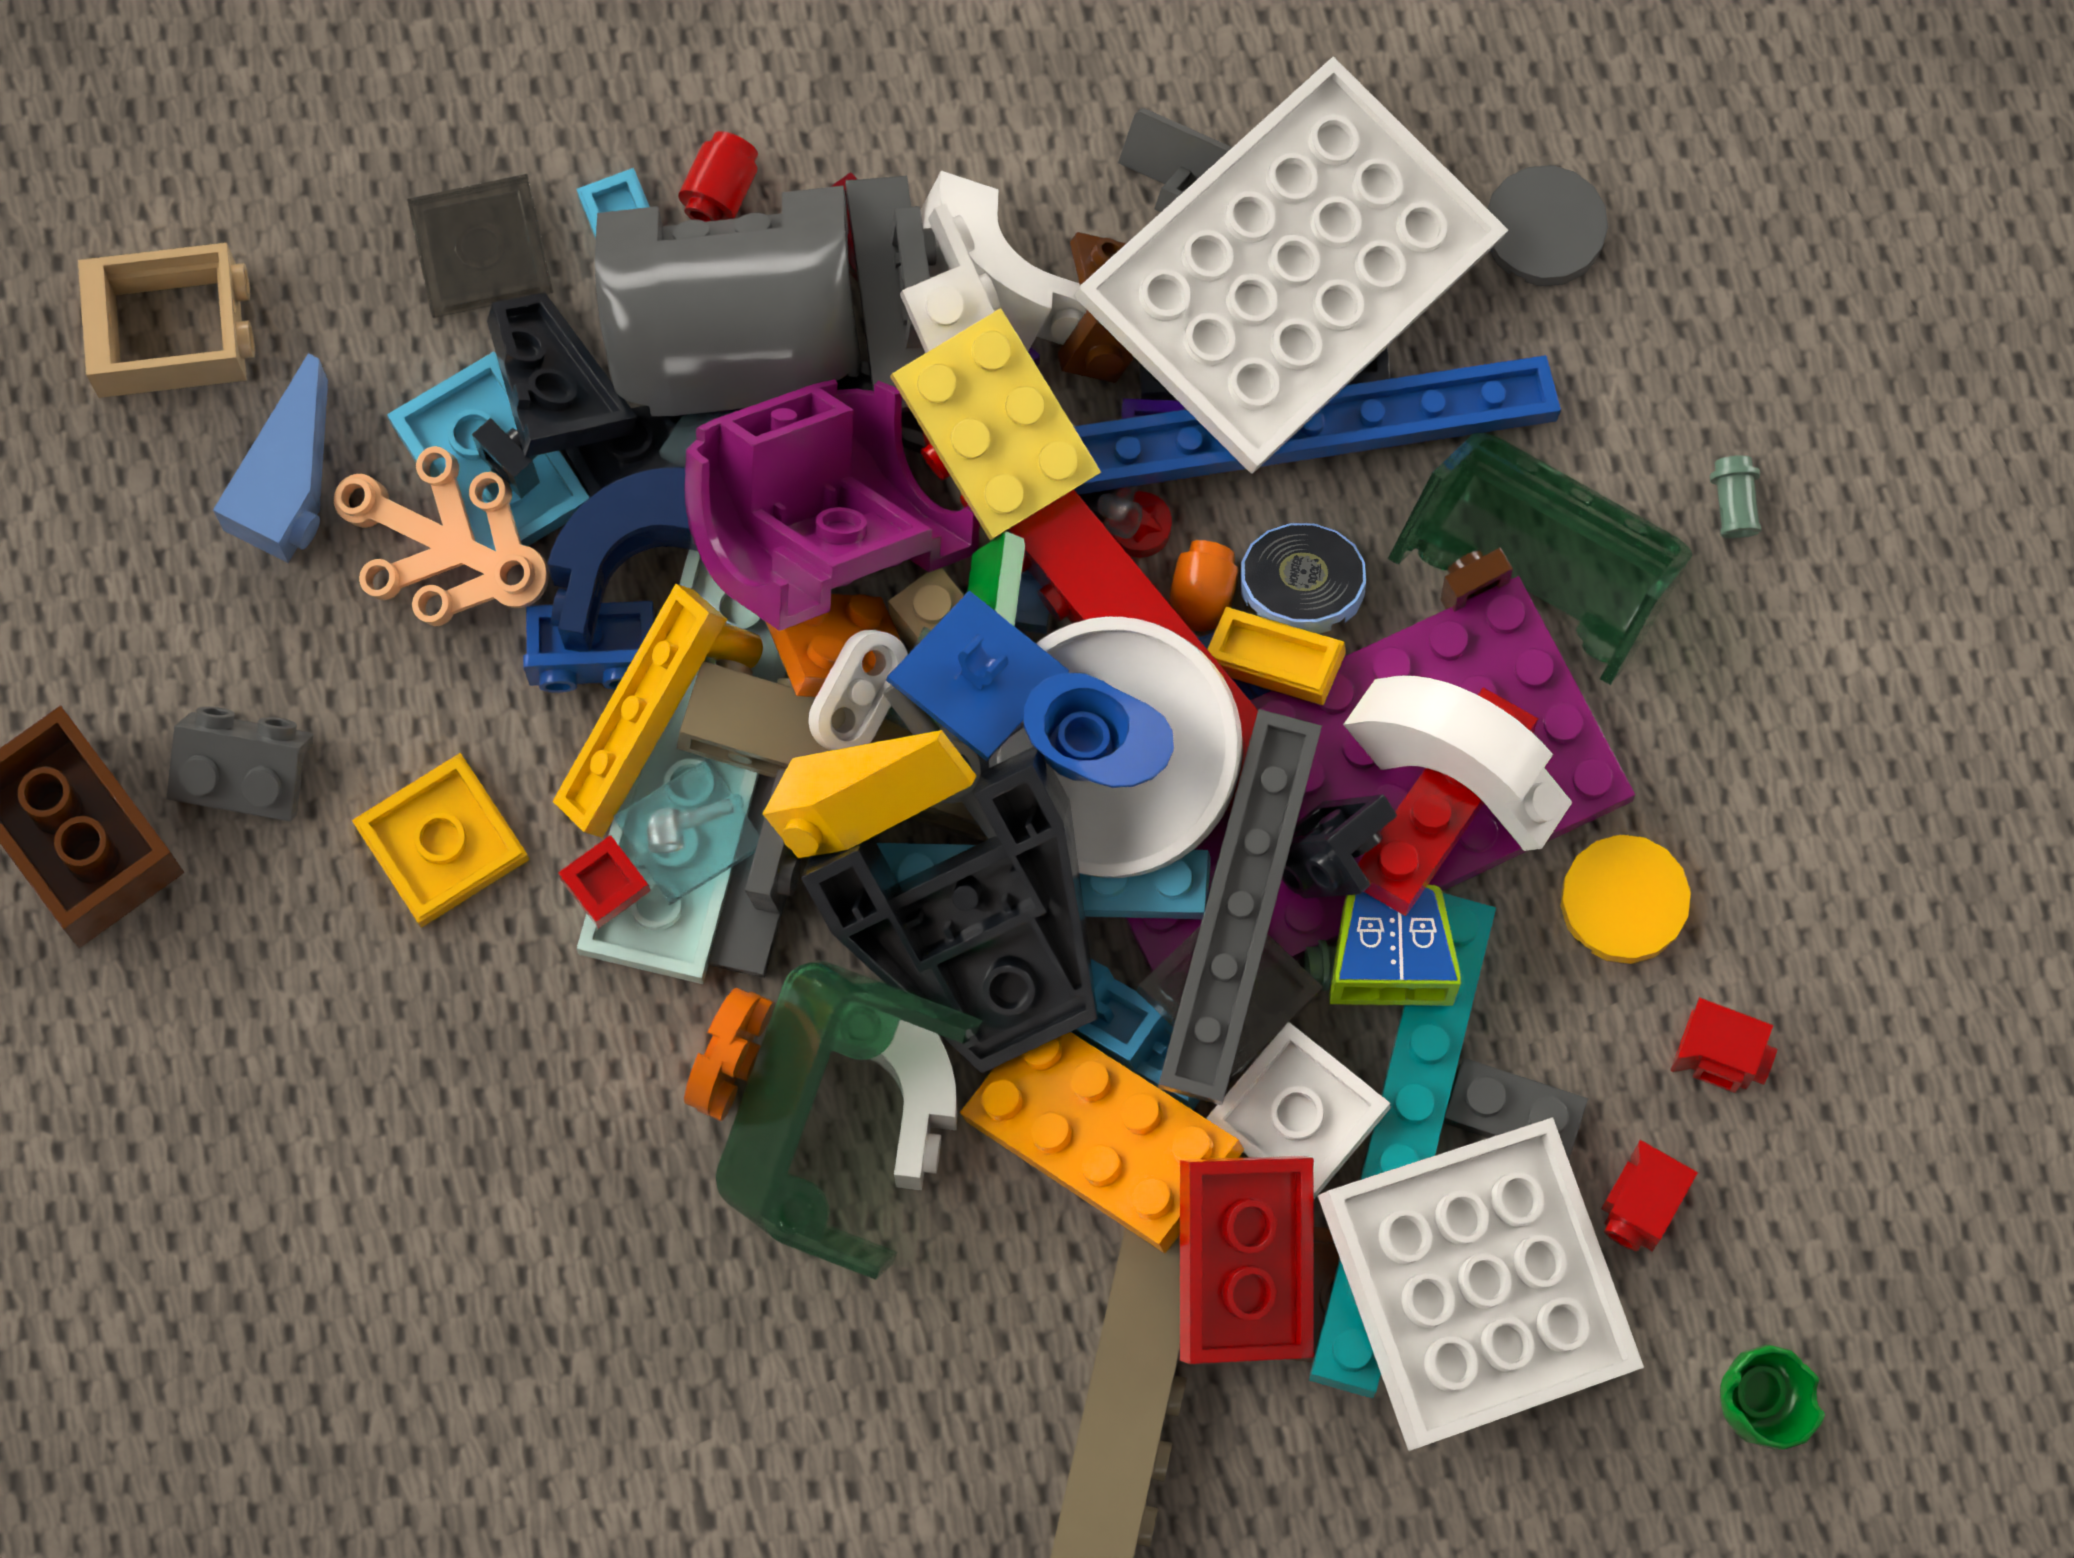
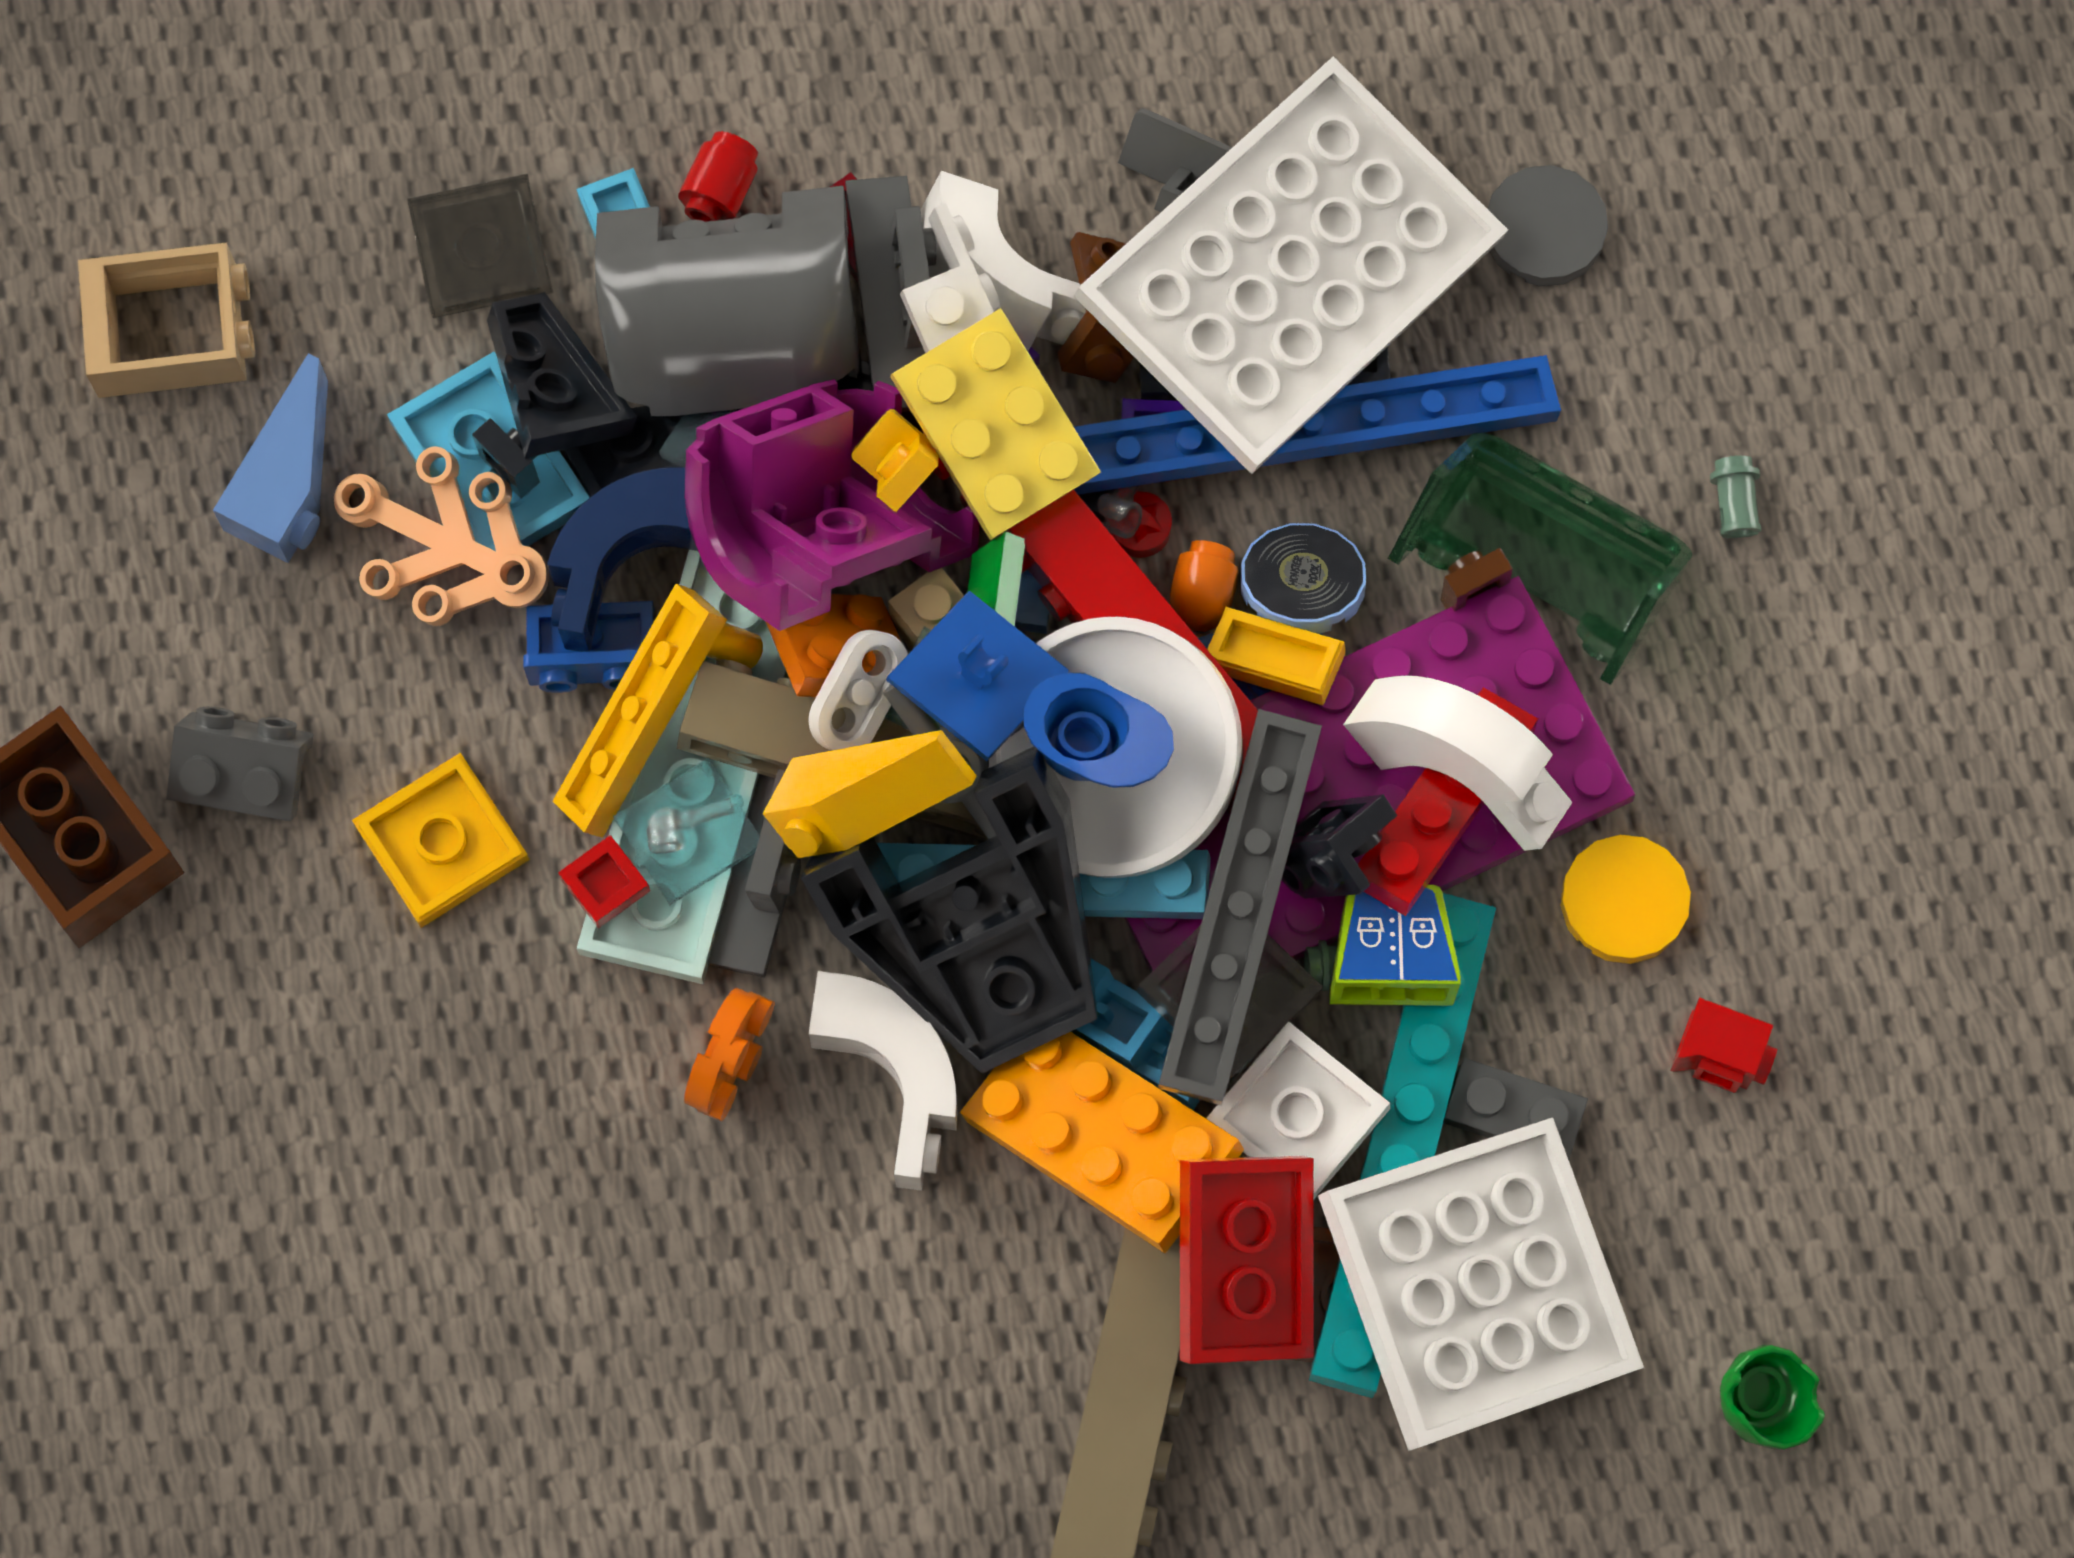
clear green windscreen [716,960,982,1280] -> none
red window [1601,1140,1698,1252] -> none
none -> yellow bracket [852,409,939,512]

